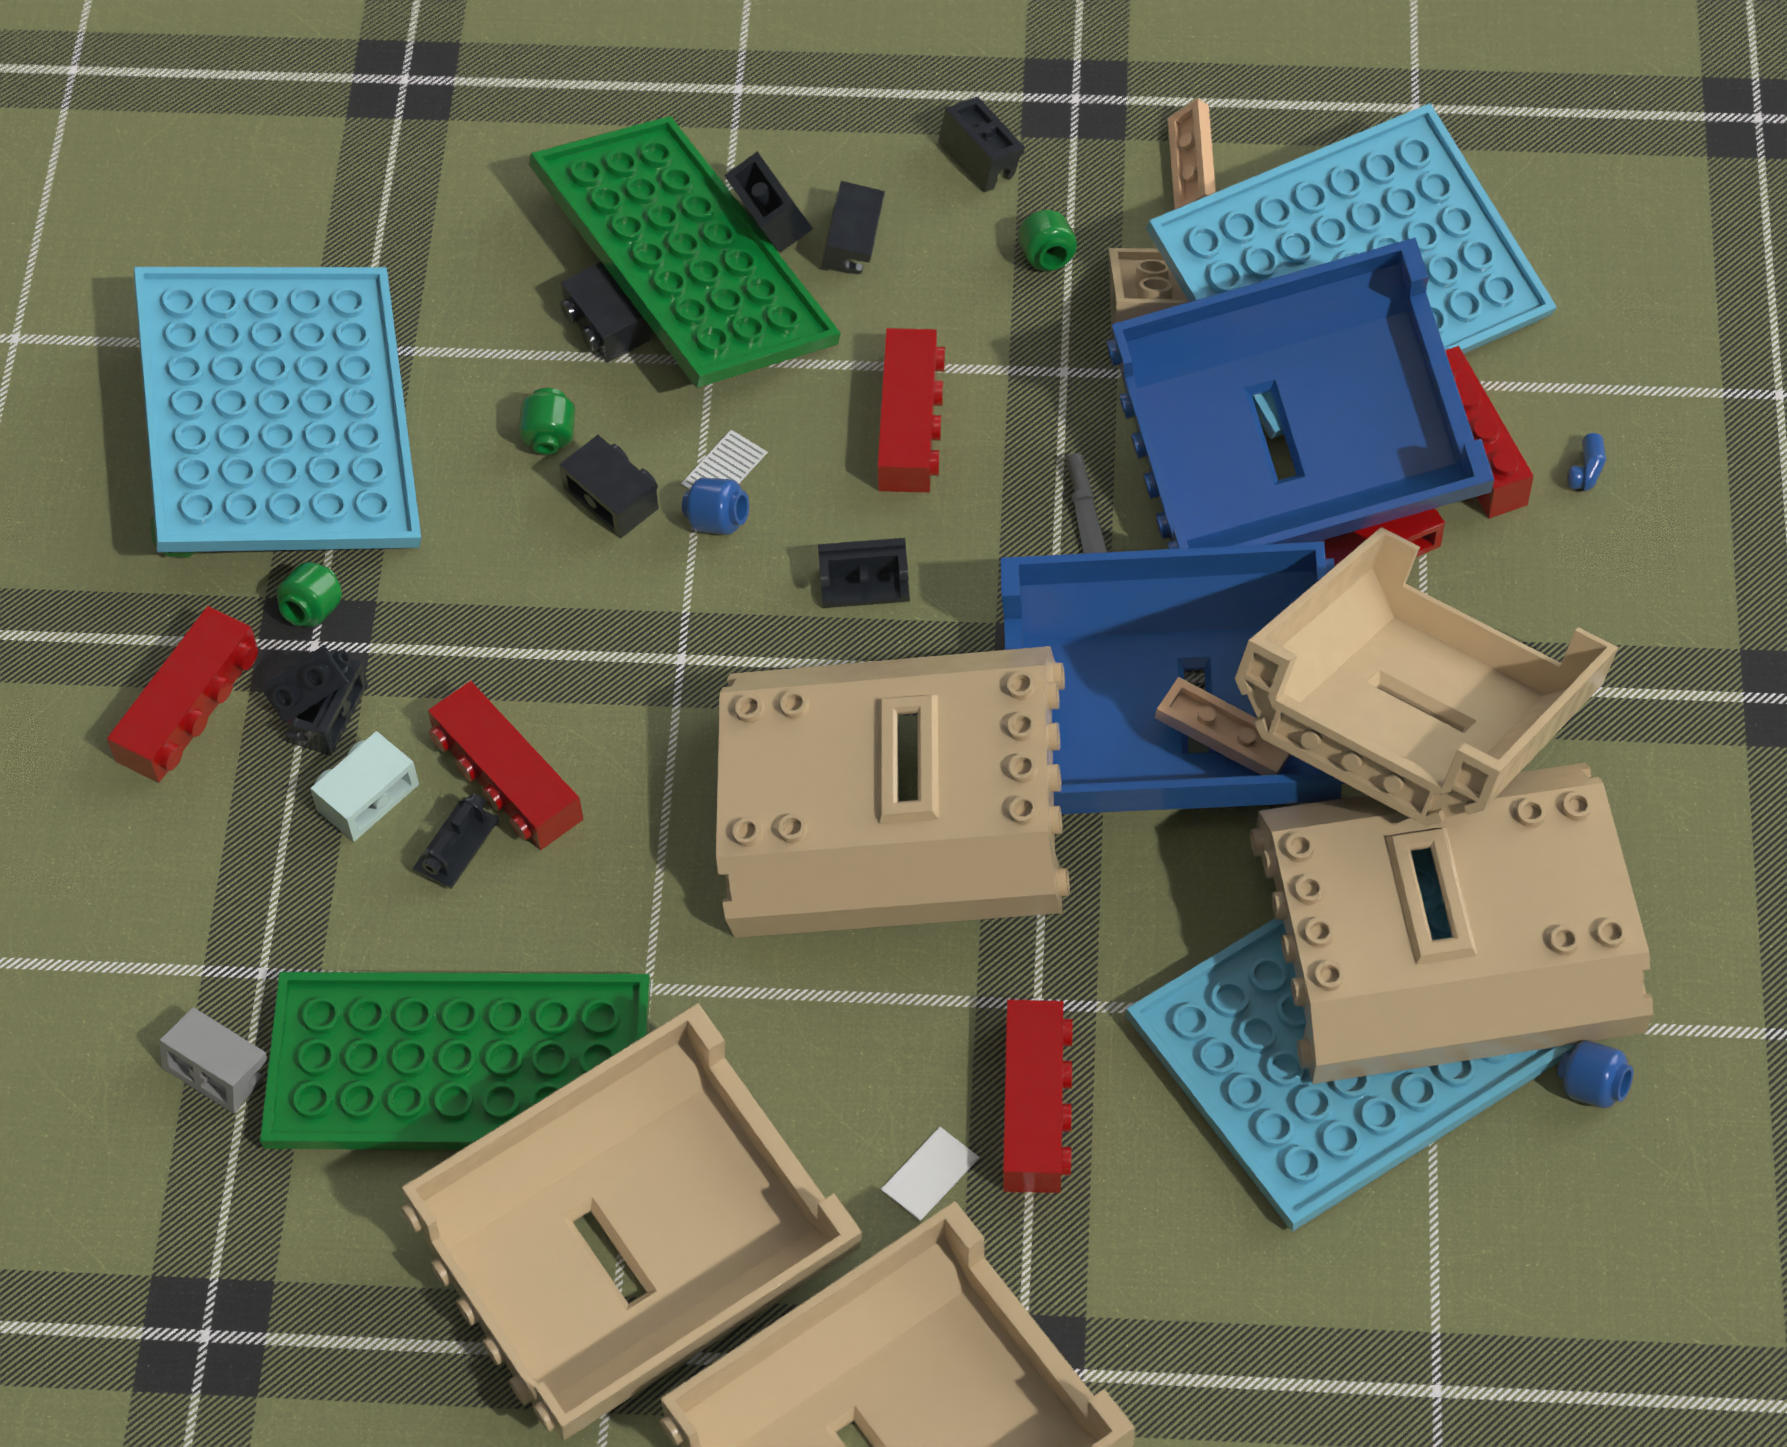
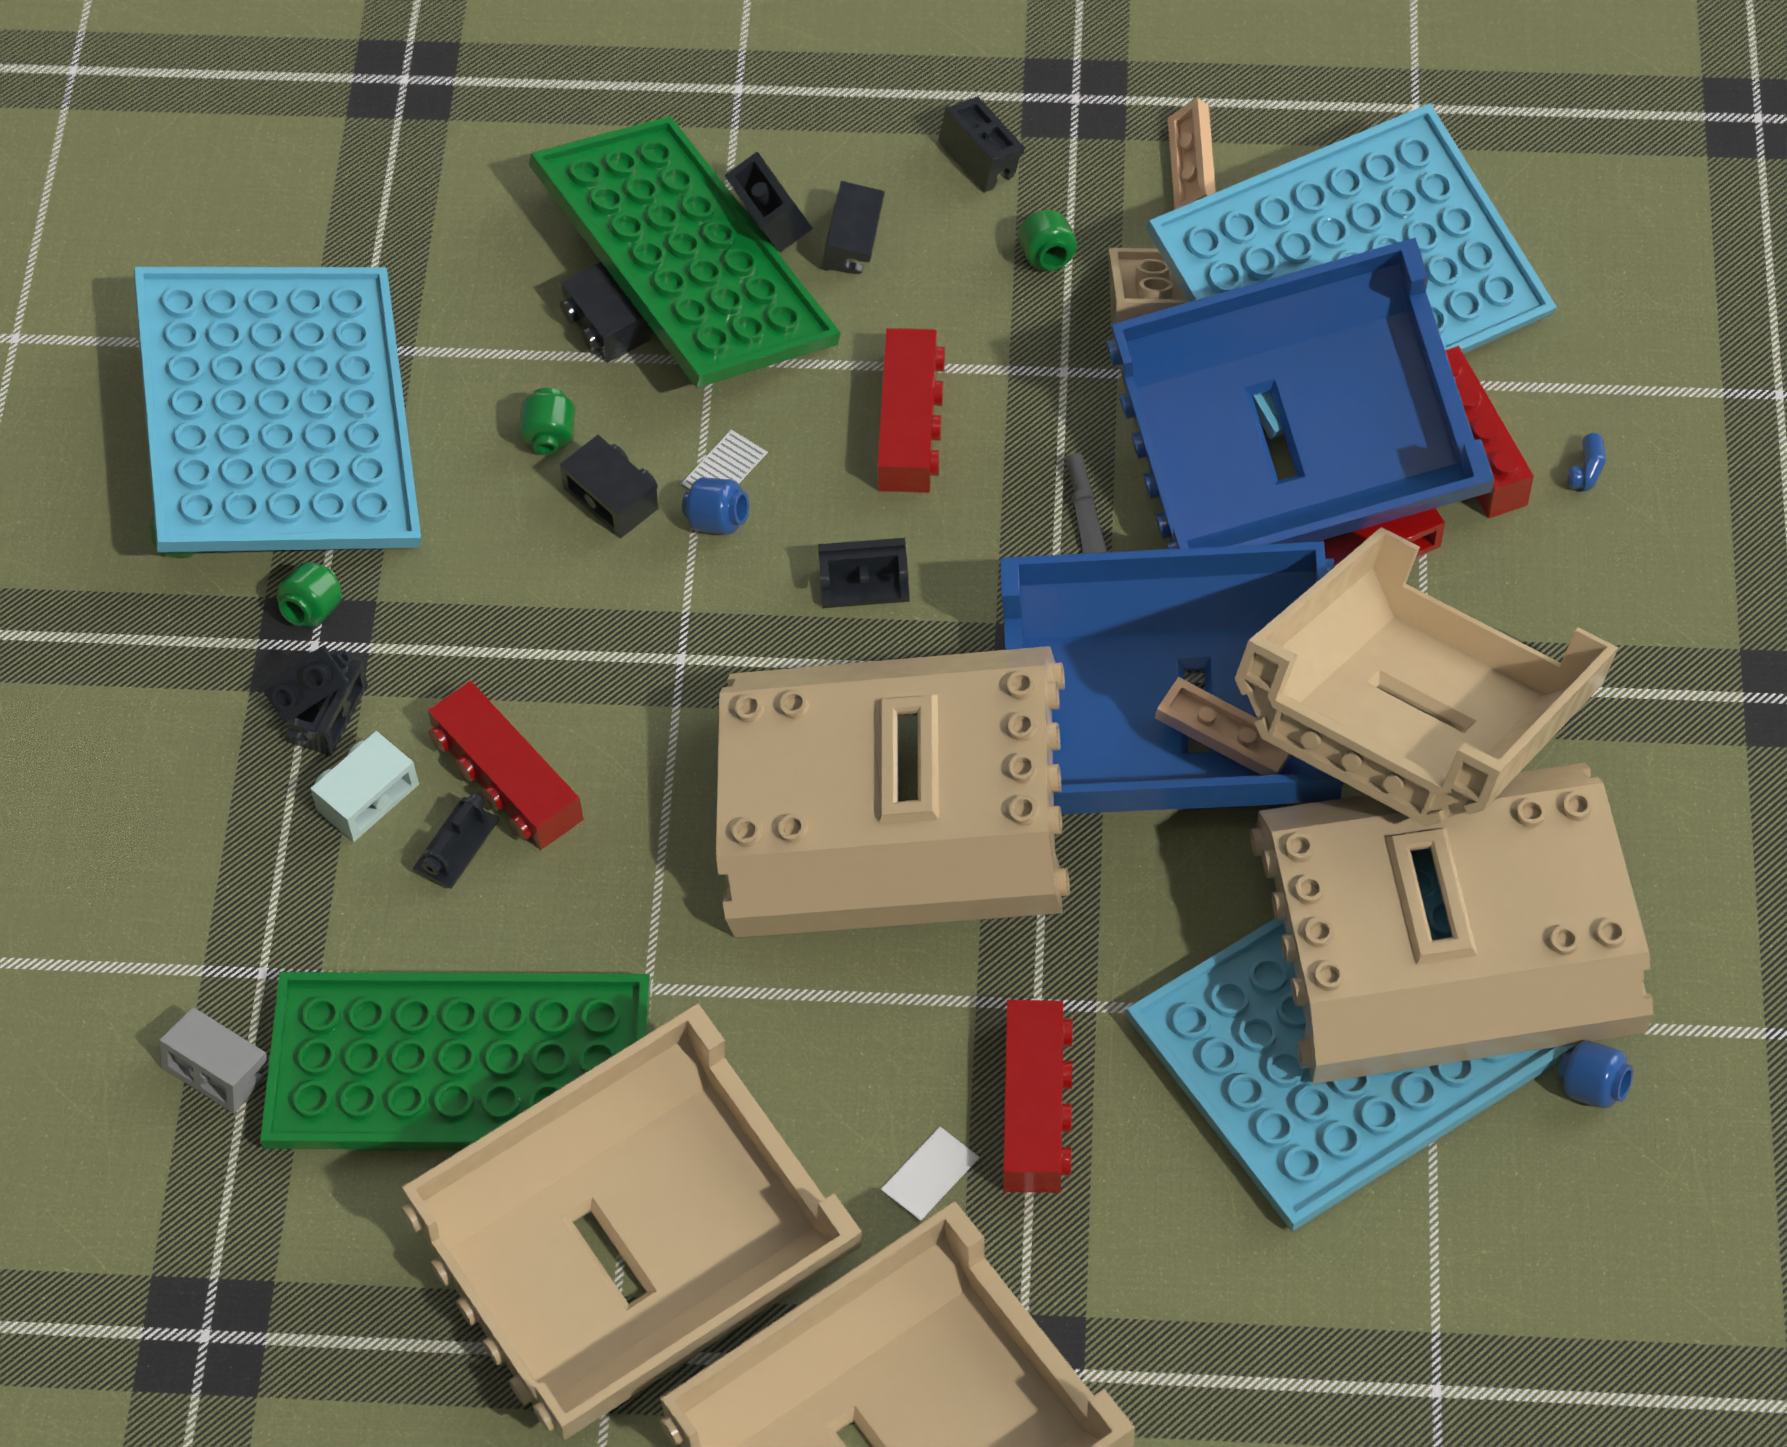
red brick [106,606,258,783] -> none

